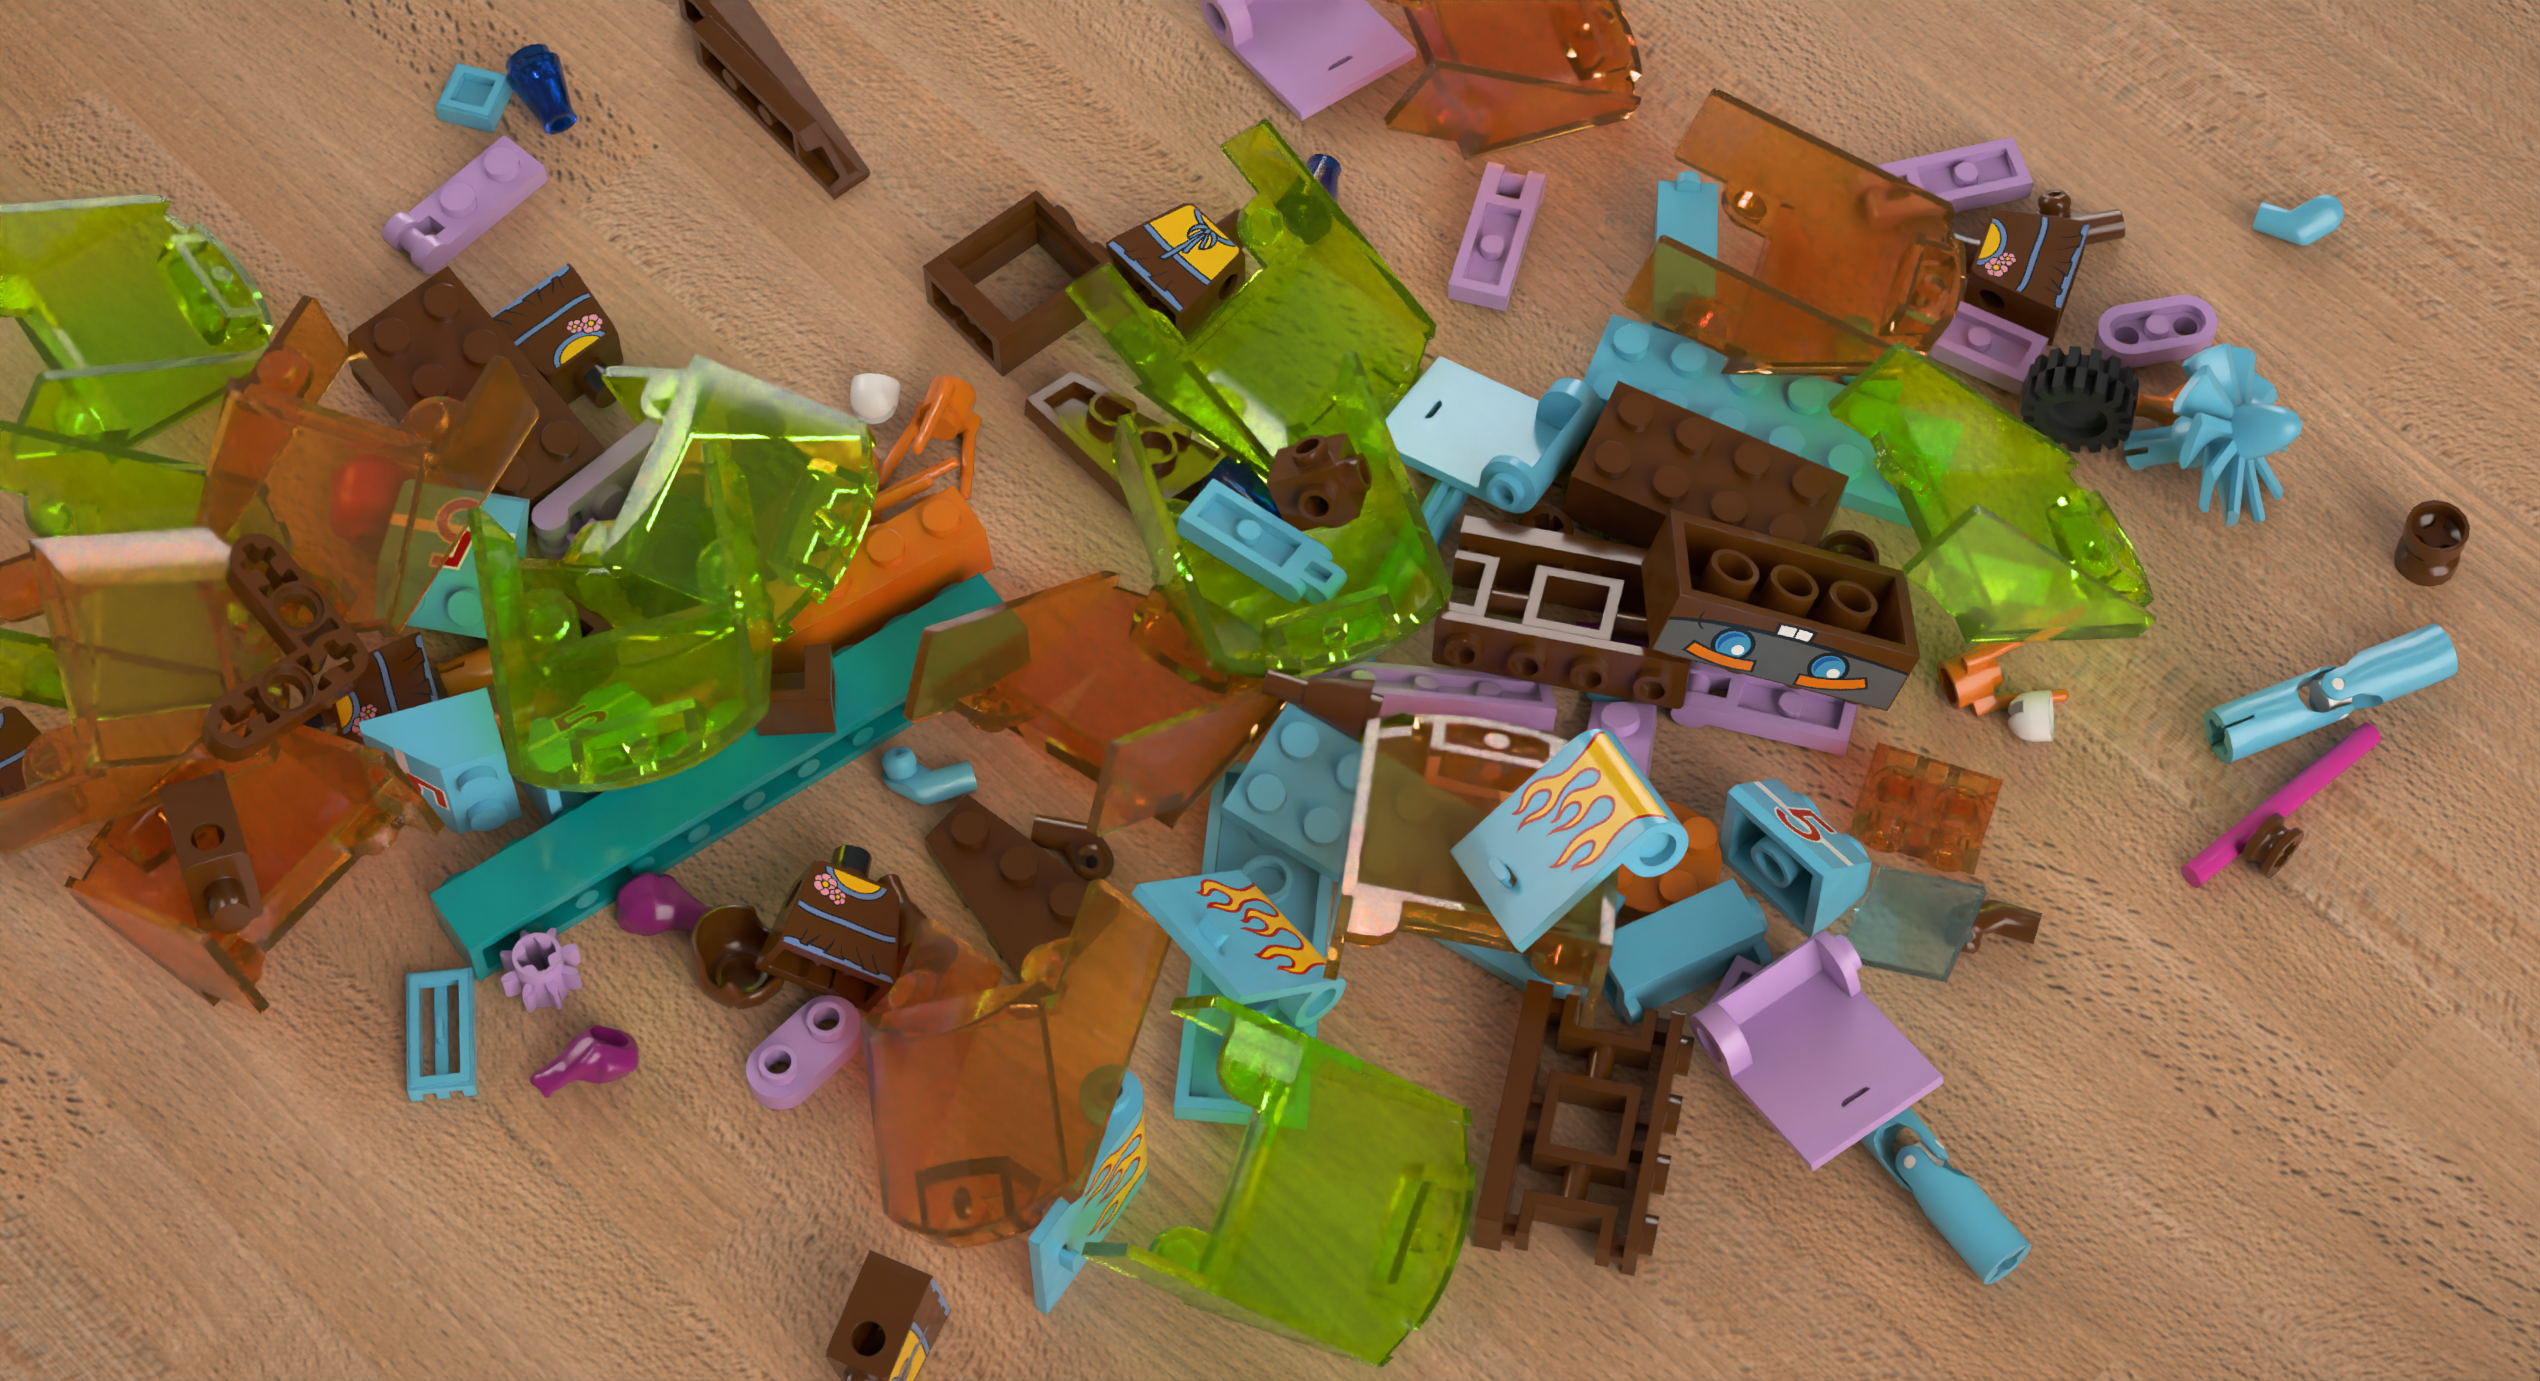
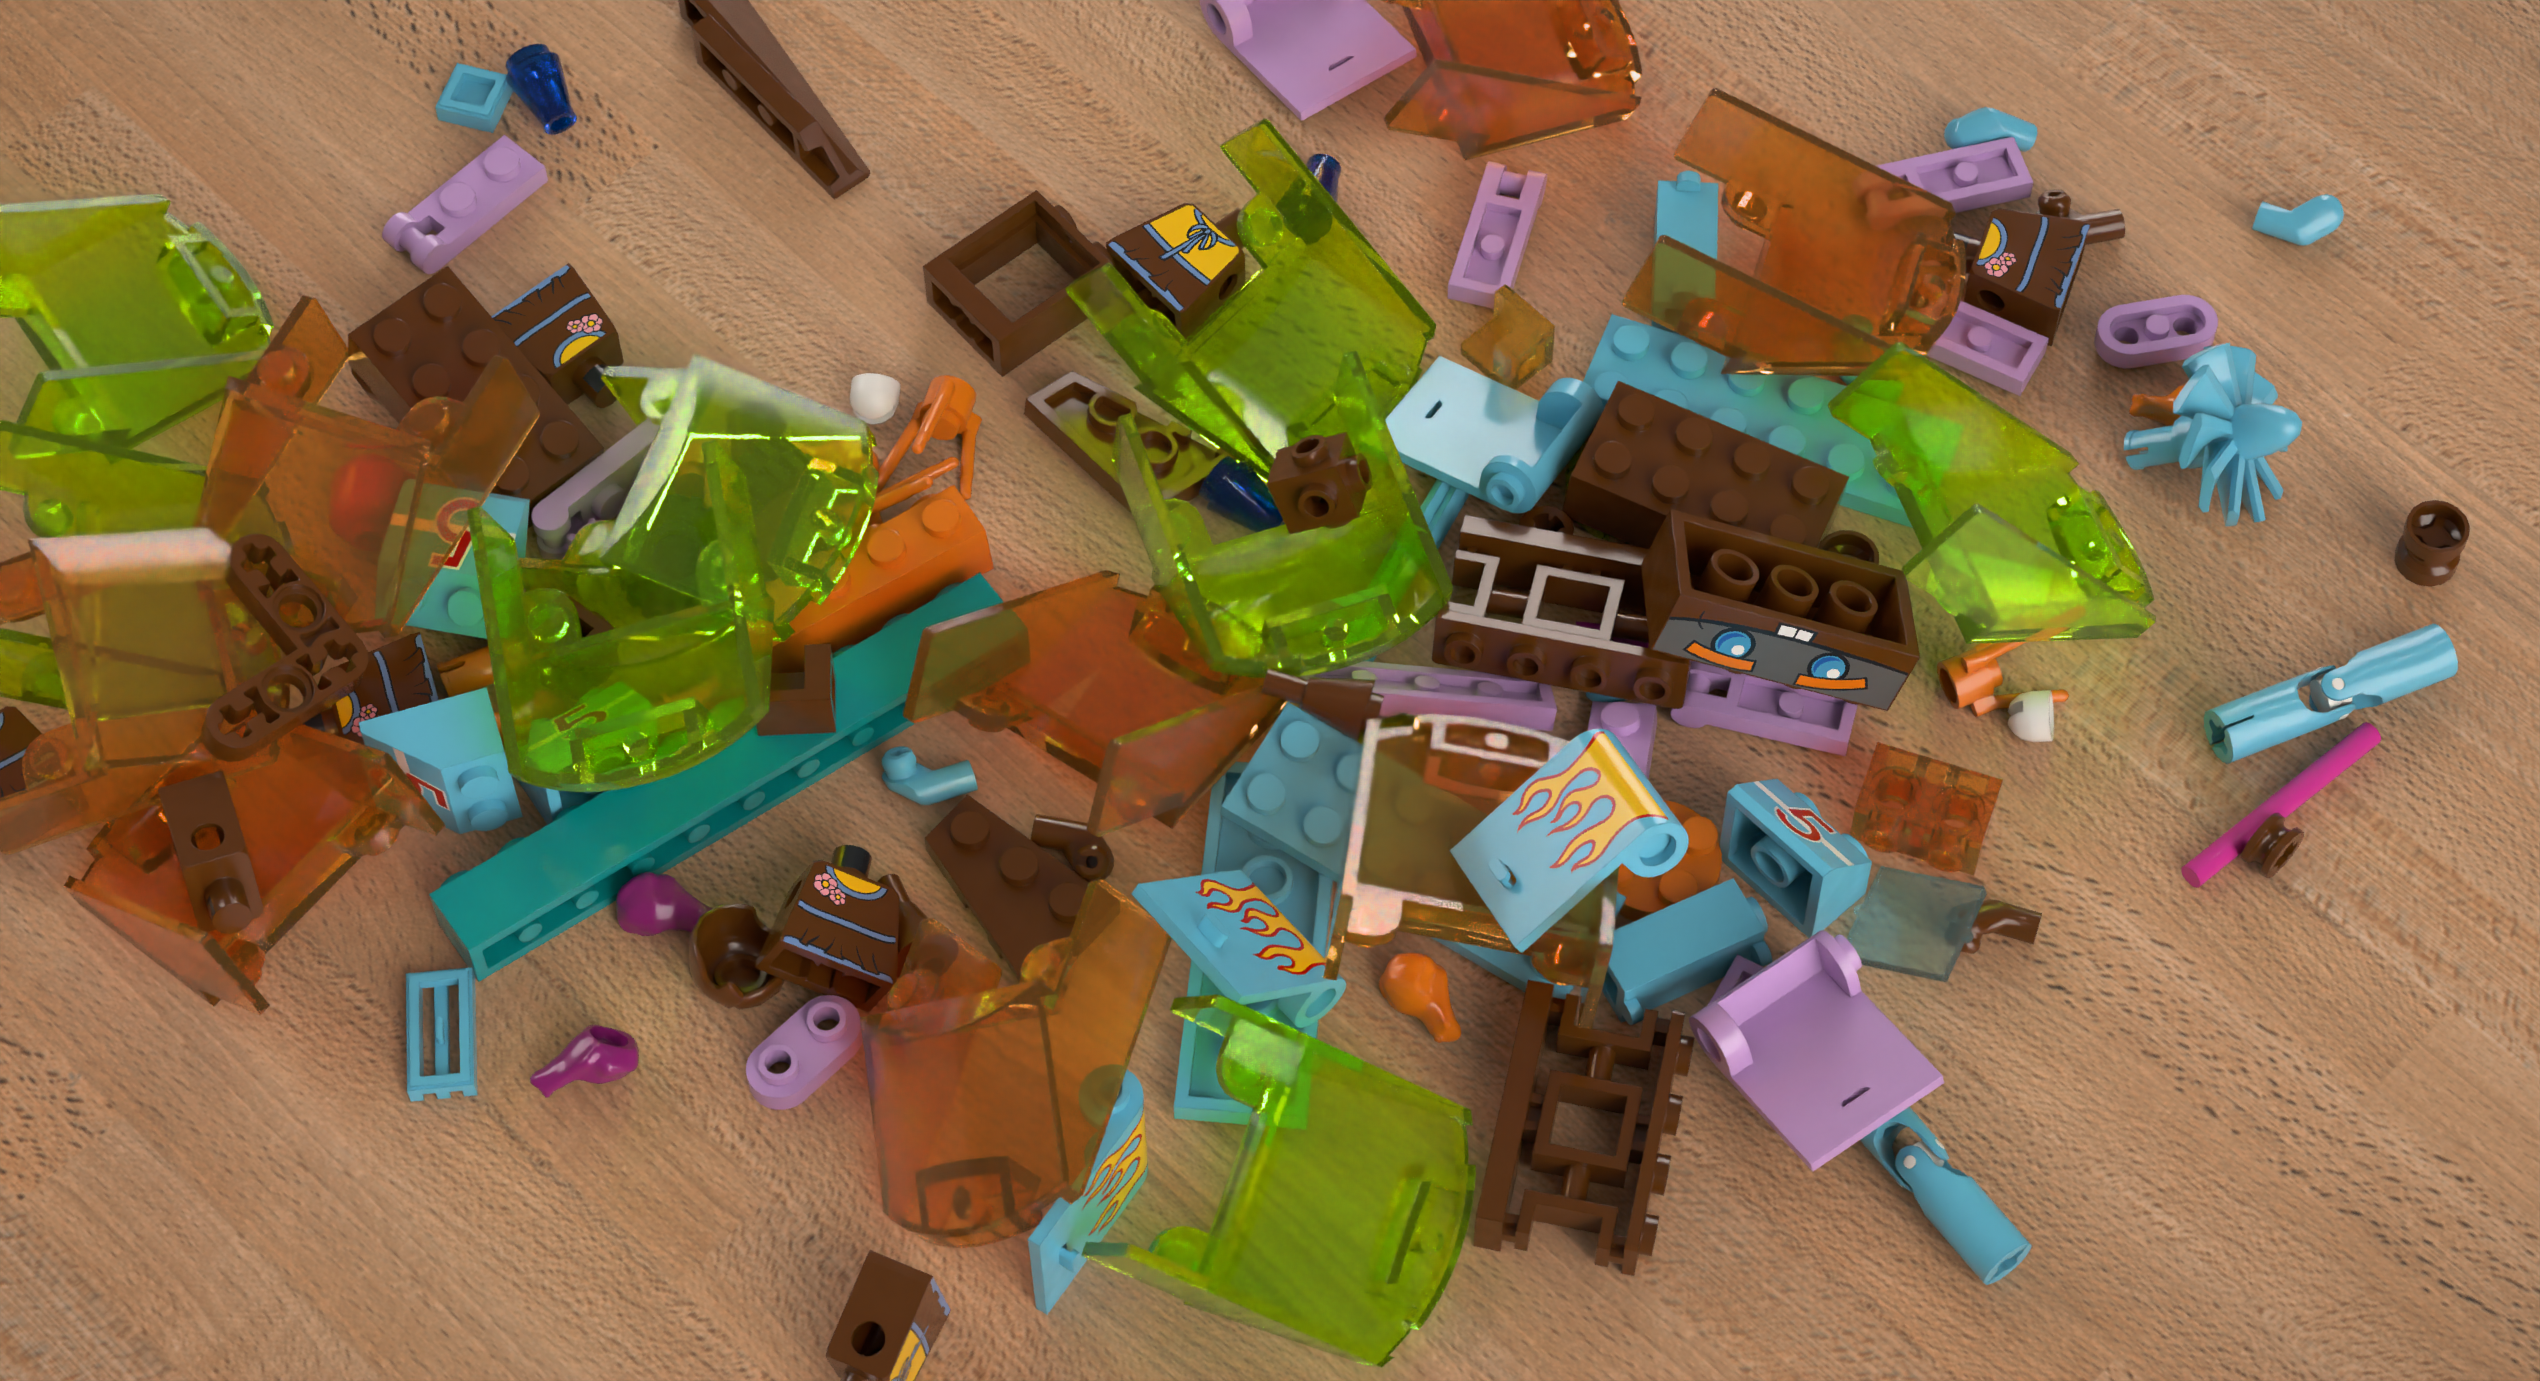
lavender gear [500,927,583,1013] -> none
medium azure hinge [1176,478,1347,607] -> none
black tyre [2020,346,2140,453] -> none
none -> orange animal [1379,952,1462,1043]
none -> clear yellow panel [1461,284,1555,390]
none -> medium azure arm [1944,107,2037,152]

